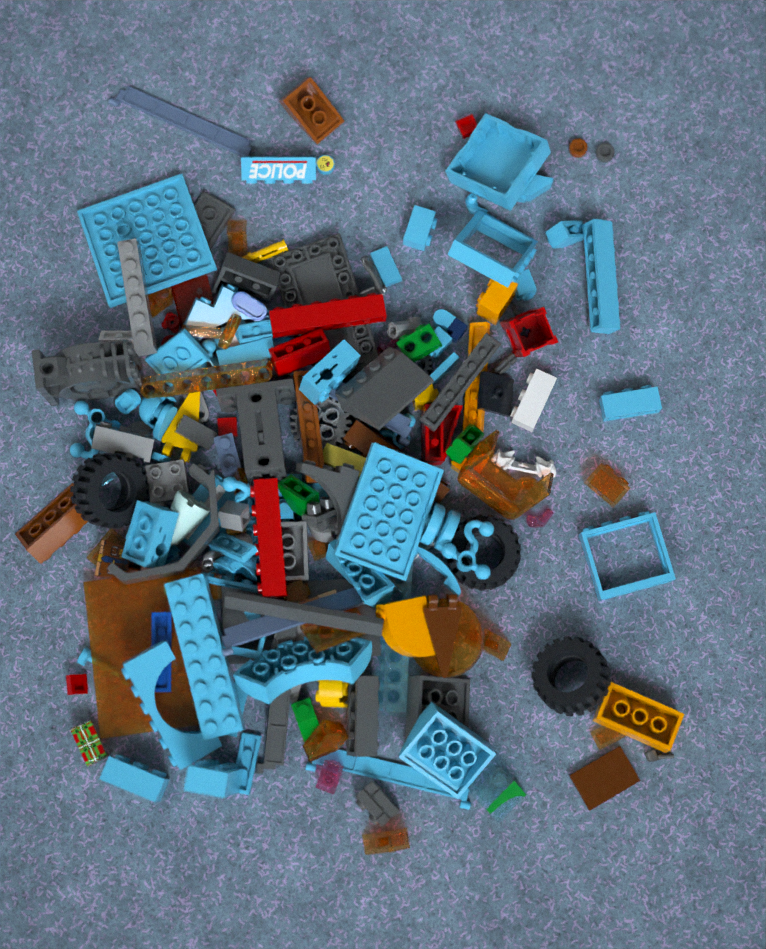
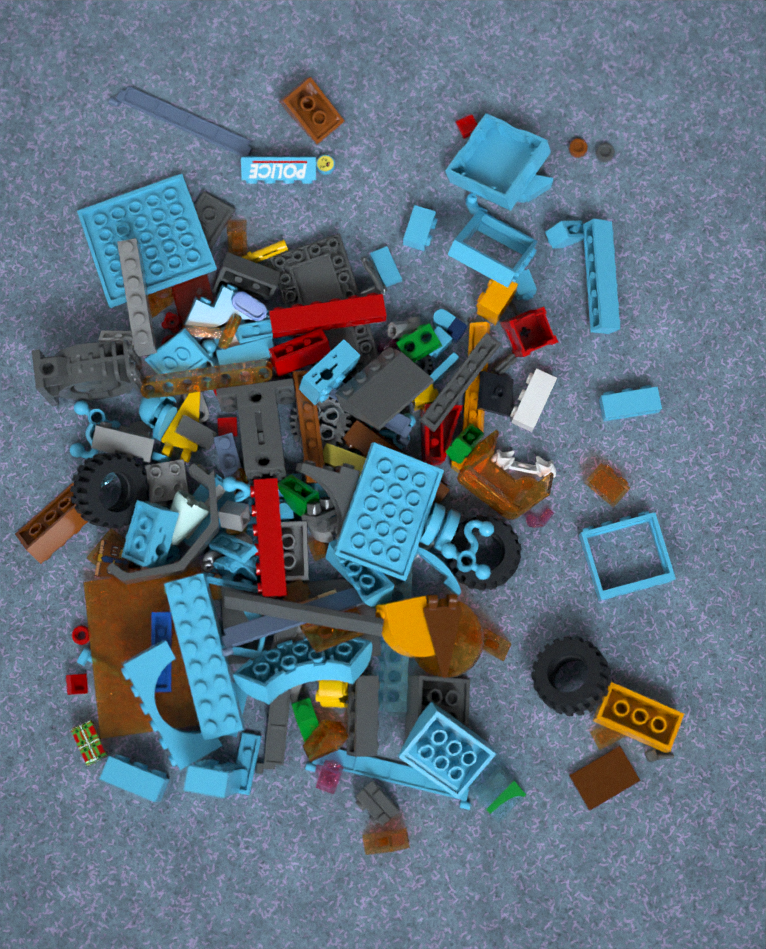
medium azure tile [115,388,141,414] -> none
none -> red plate [72,625,92,645]

